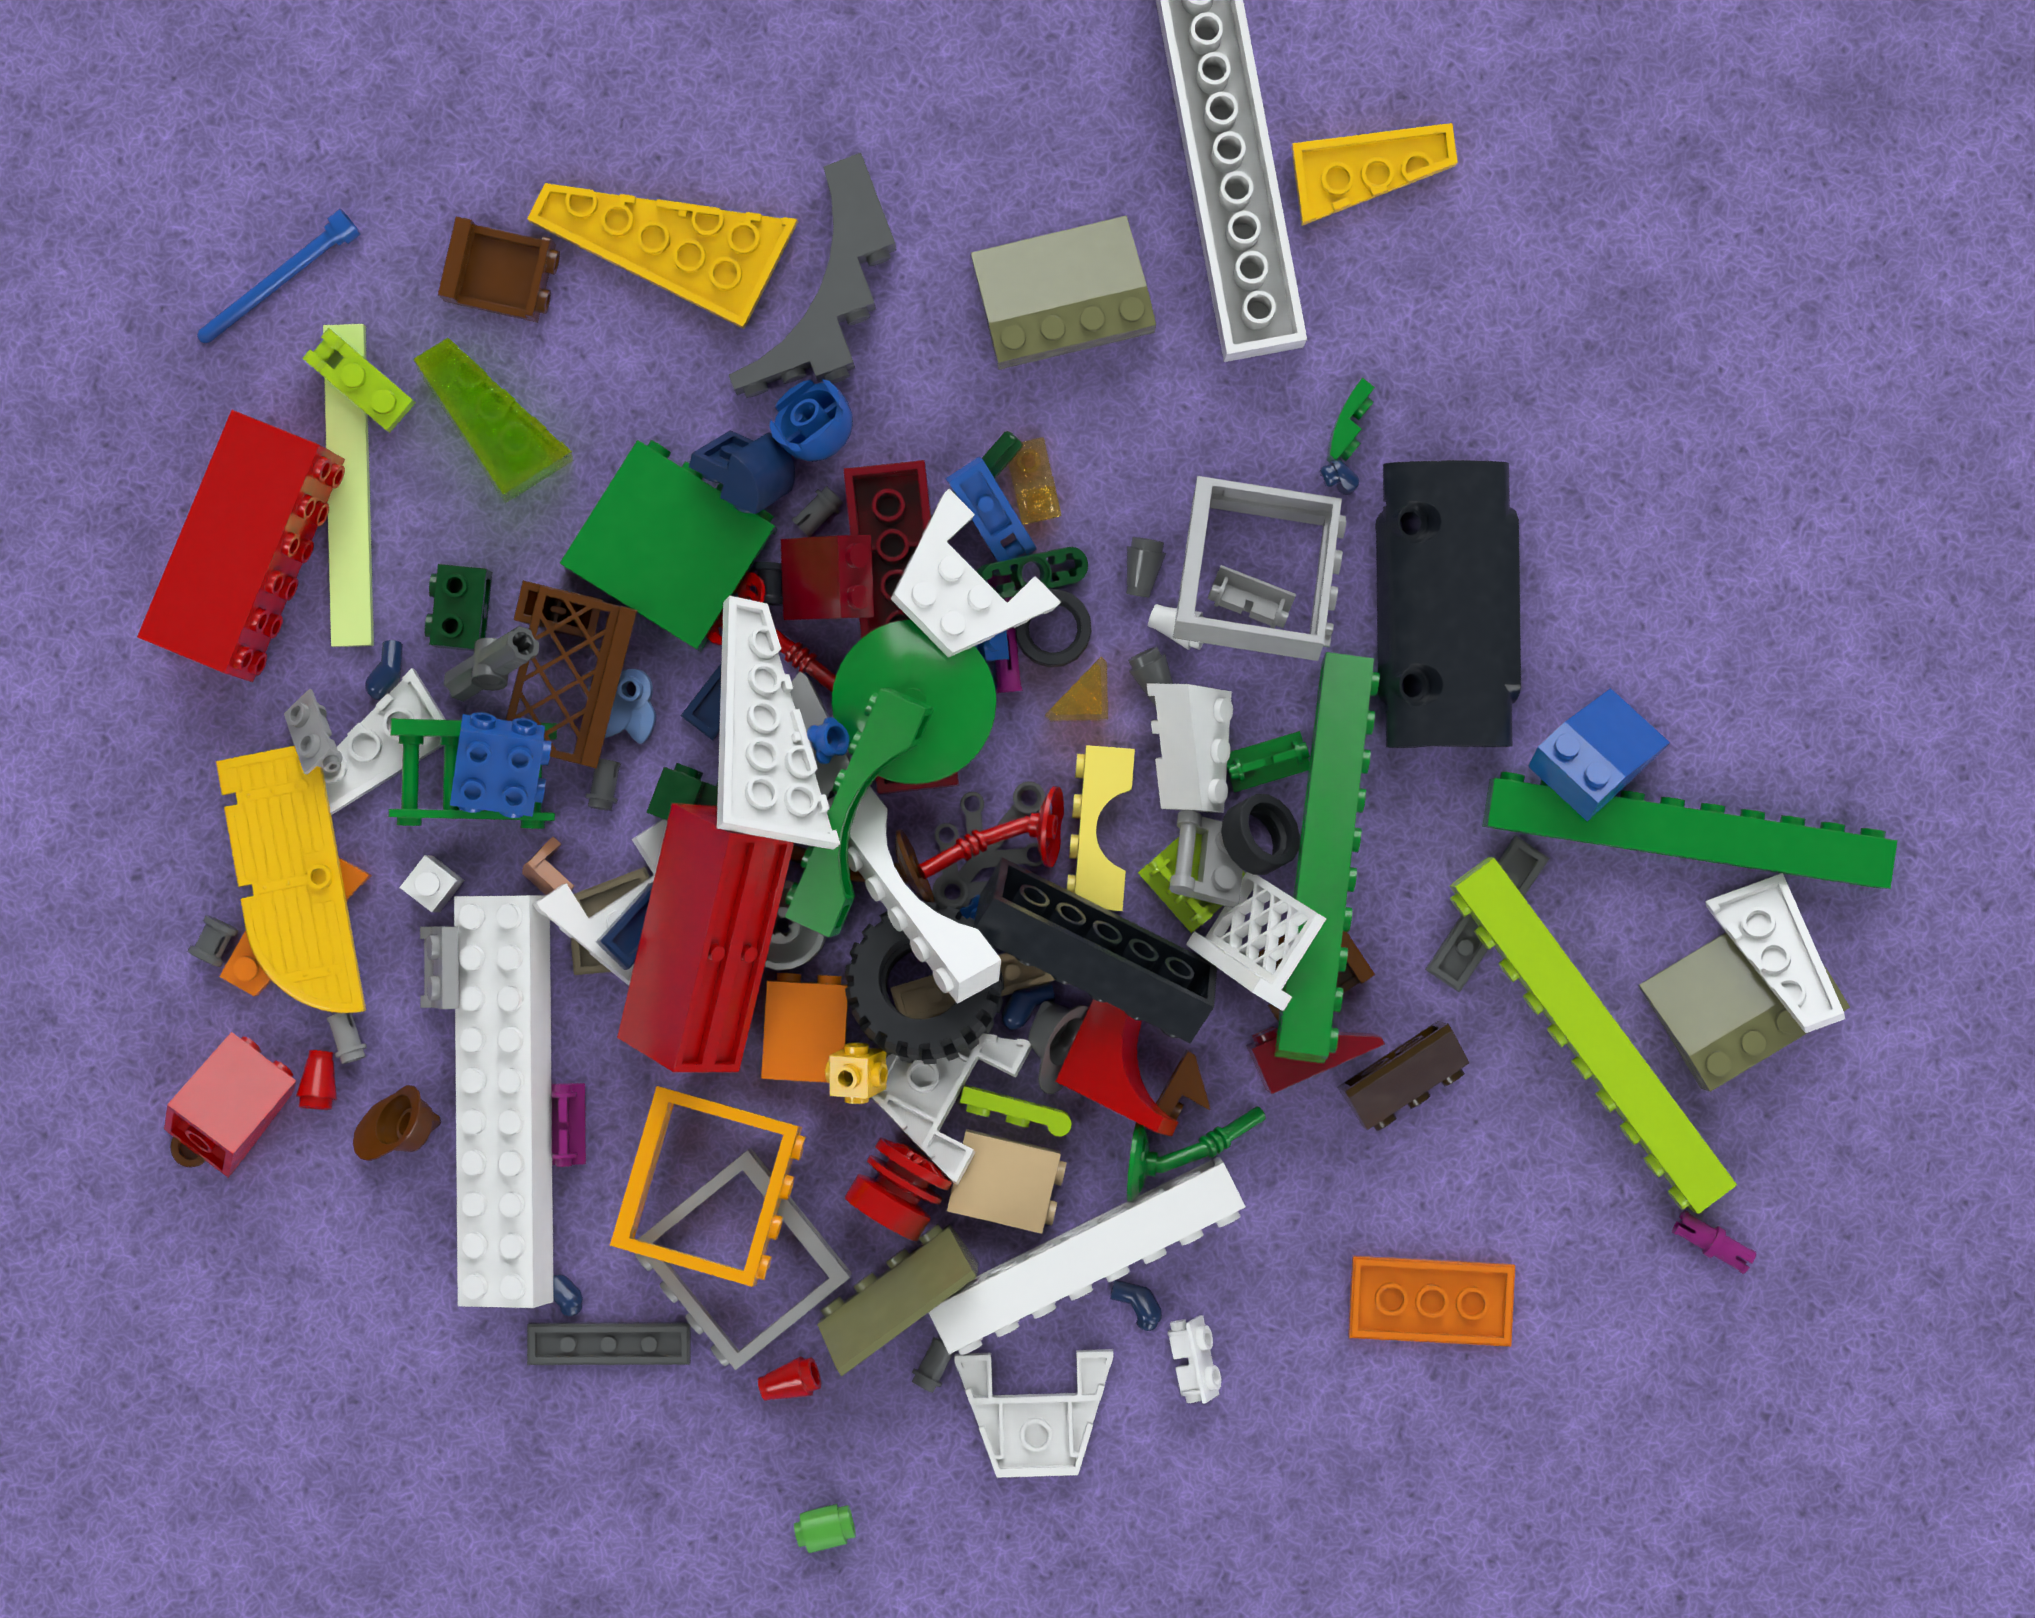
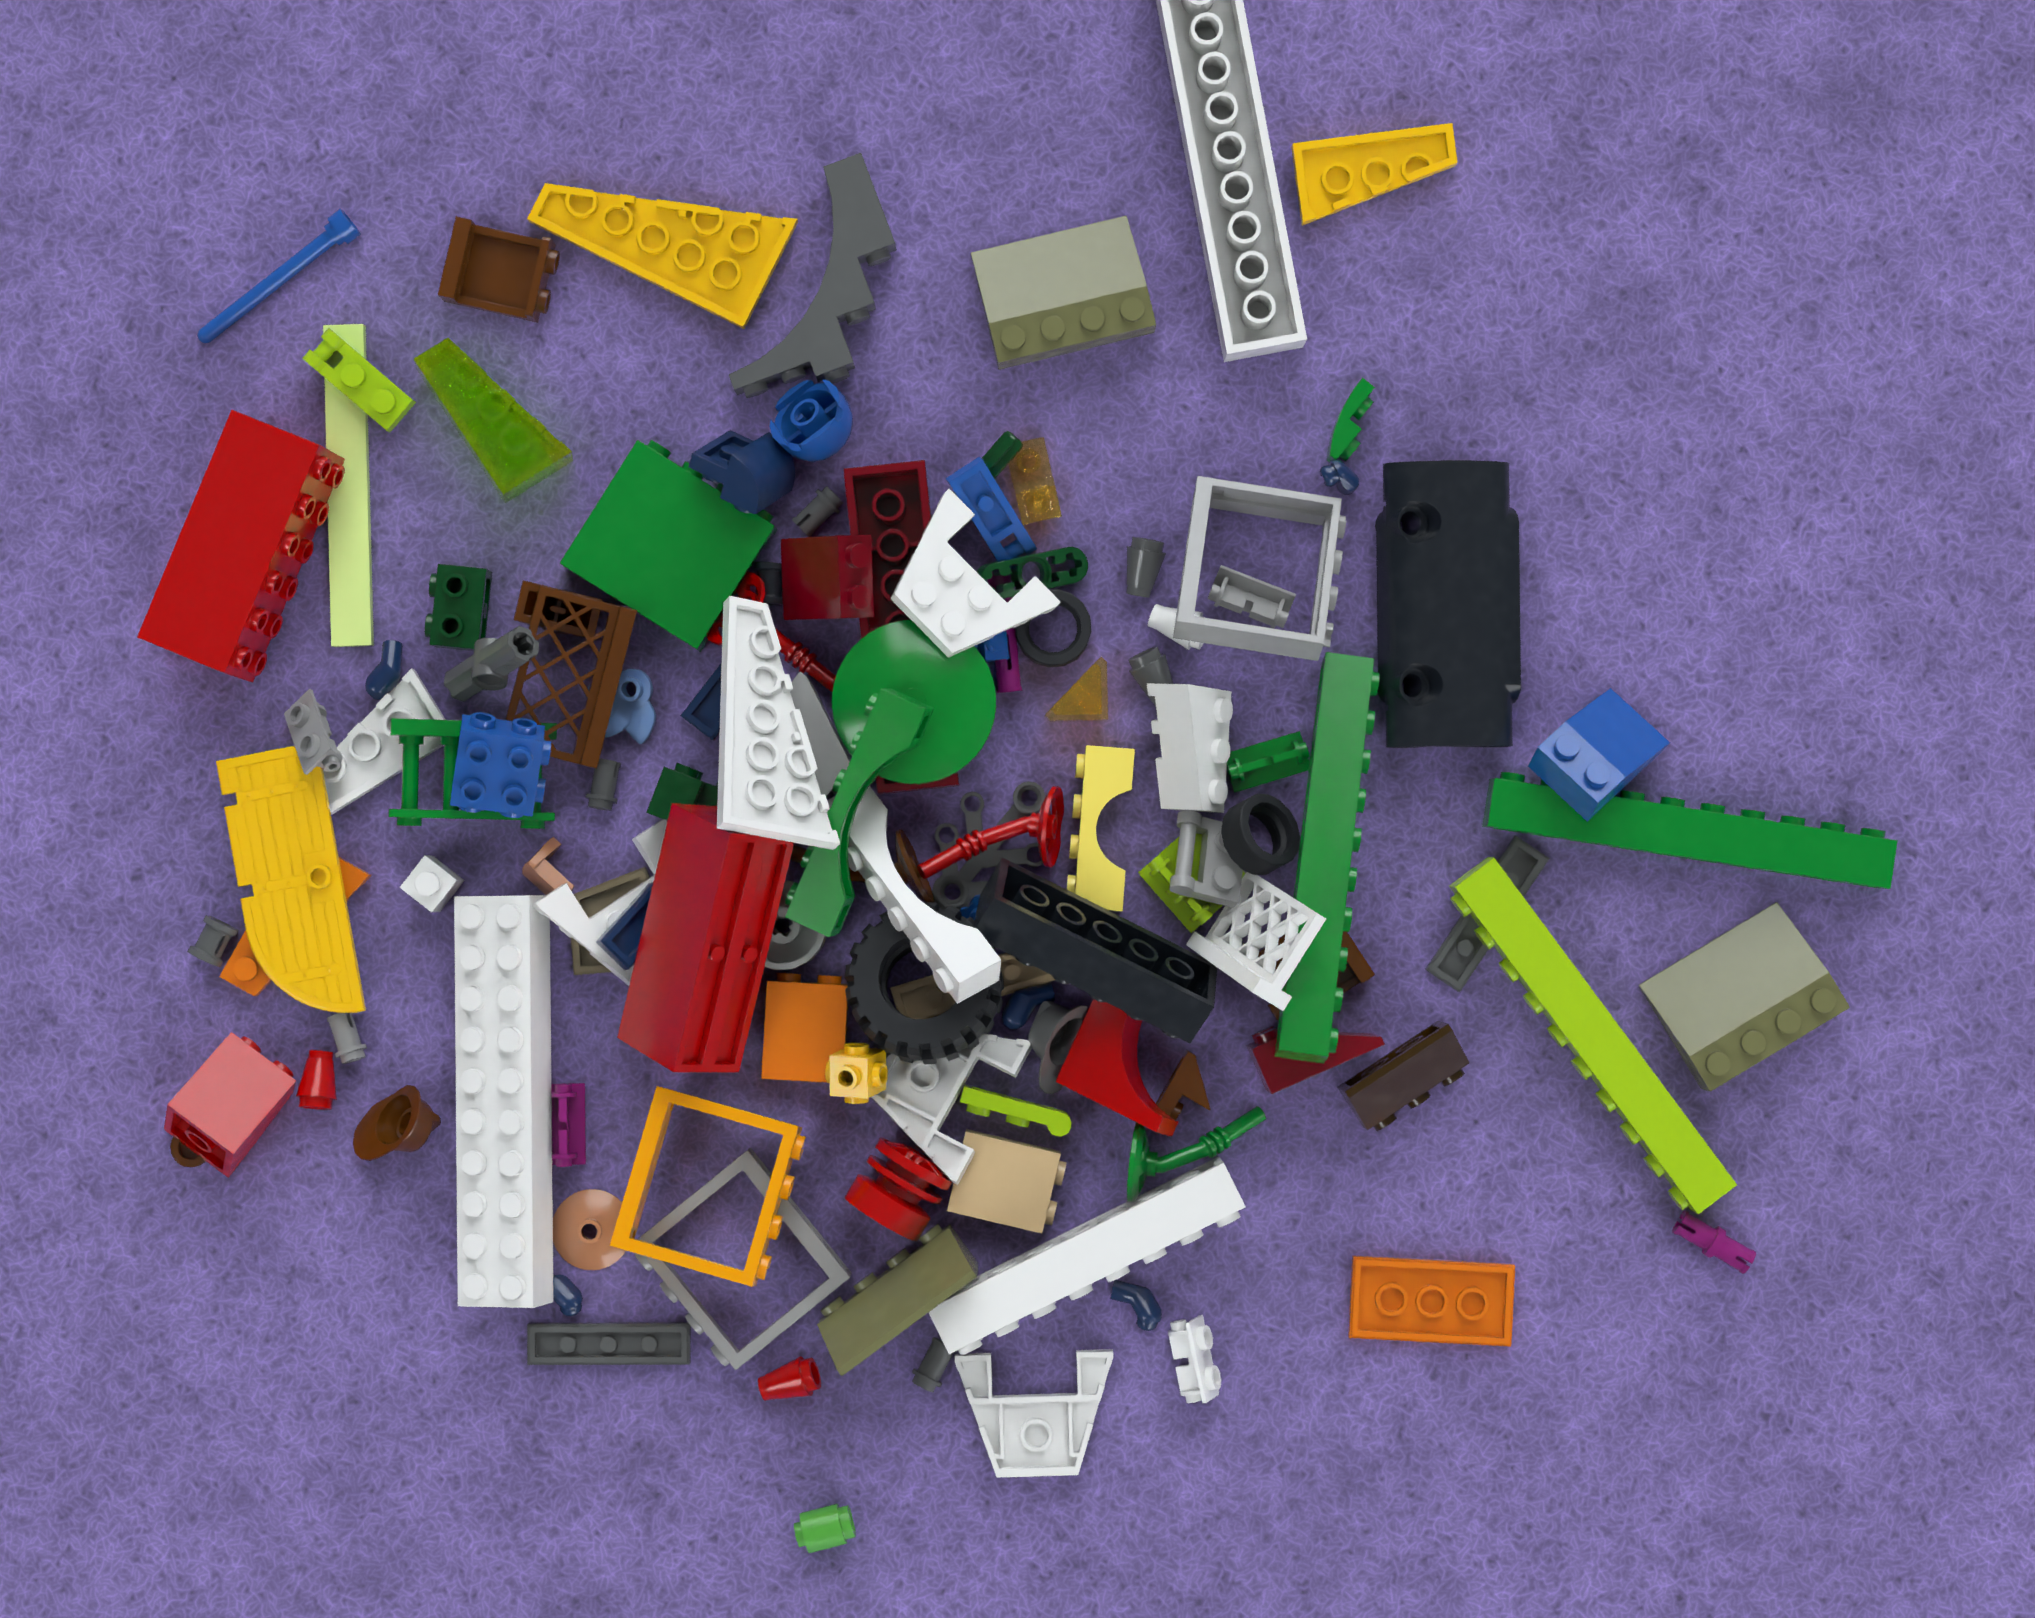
light grey plate [420,926,459,1009] -> none
blue plate [807,717,849,764] -> none
white wing [1705,873,1845,1033] -> none
none -> nougat dish [553,1189,626,1270]

